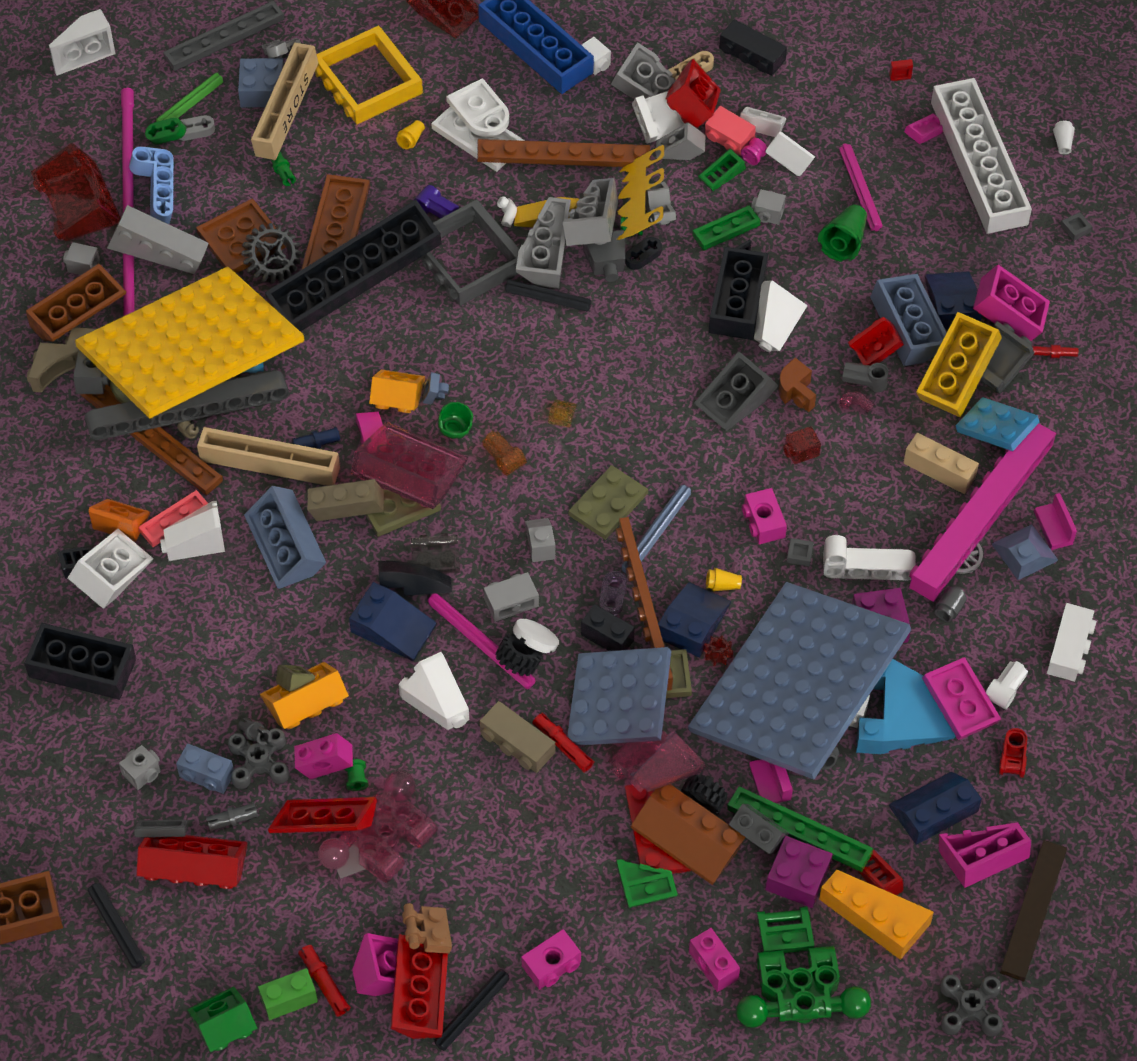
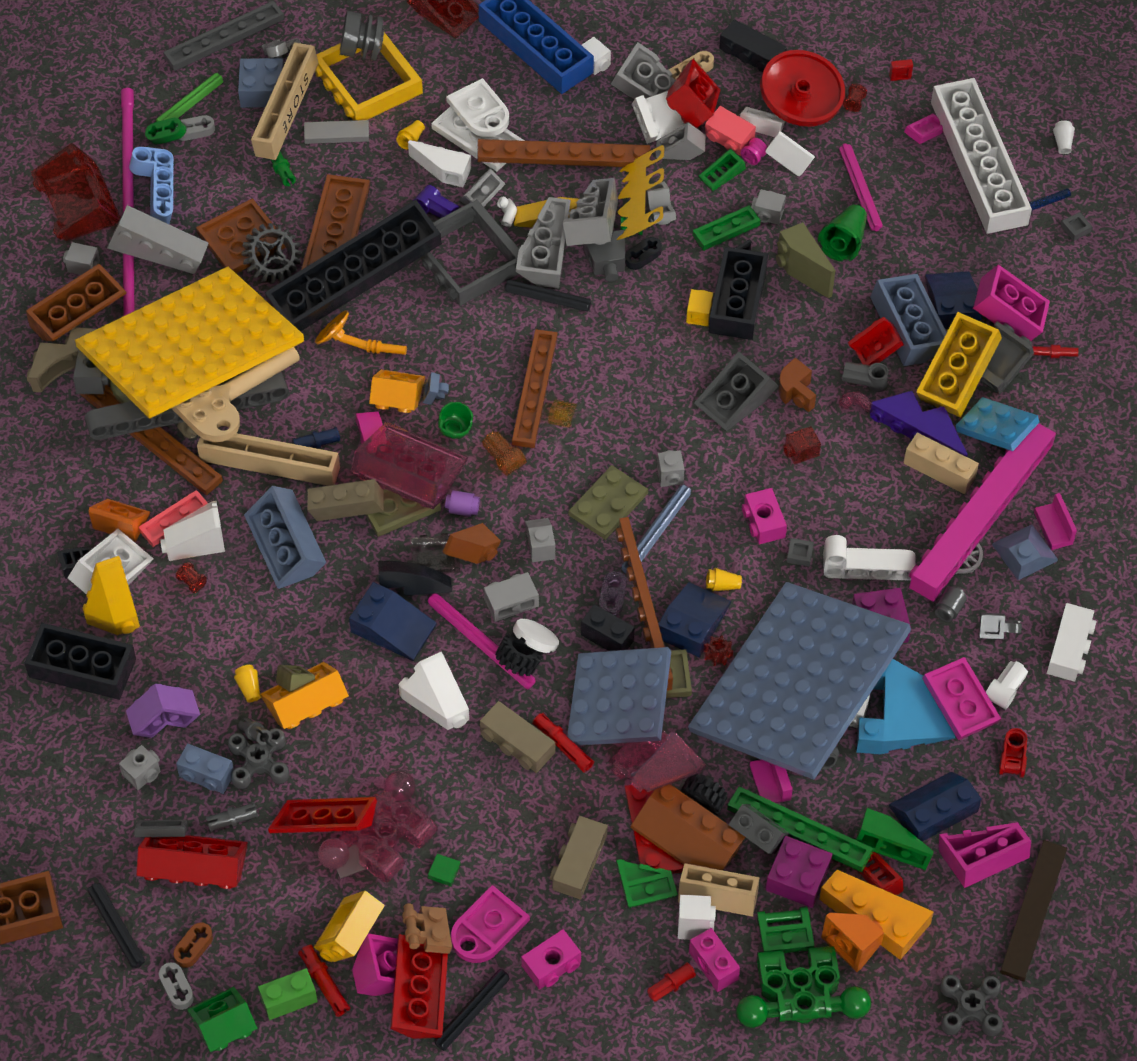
white slope [49,9,115,76] -> none
dark pink brick [294,733,353,779] -> none
green bush [344,759,369,791] -> none
white slope [754,281,807,352] -> none
none -> yellow wedge [83,556,140,635]
none -> medium lavender brick [126,684,200,738]
none -> light grey beam [159,962,194,1010]
none -> tan piece [171,347,300,442]
none -> dark orange beam [173,923,213,968]
none -> clear red bush [175,562,207,593]
none -> yellow cone [234,665,261,703]
none -> light grey tile [304,120,369,144]
none -> yellow window [314,891,385,962]
none -> light orange dish [315,310,407,355]
none -> dark grey wheel [340,10,384,61]
none -> white slope [408,140,471,188]
none -> green tile [428,854,461,887]
none -> dark orange slope [442,523,501,564]
none -> medium lavender brick [445,490,480,517]
none -> dark pink plate [451,885,530,963]
none -> light grey slope [459,168,505,207]
none -> dark orange plate [512,329,558,448]
none -> dark tan brick [550,816,608,900]
none -> red axle [647,962,696,1002]
none -> light grey brick [657,450,685,487]
none -> tan brick [678,863,759,917]
none -> white brick [678,895,716,940]
none -> yellow brick [686,289,713,326]
none -> red dish [760,50,845,127]
none -> olive slope [776,223,836,298]
none -> orange slope [821,913,884,972]
none -> clear red bush [843,84,867,112]
none -> green slope [856,808,934,870]
none -> dark purple slope [870,391,968,457]
none -> plate [979,613,1022,639]
none -> clear blue bar [1029,188,1071,211]

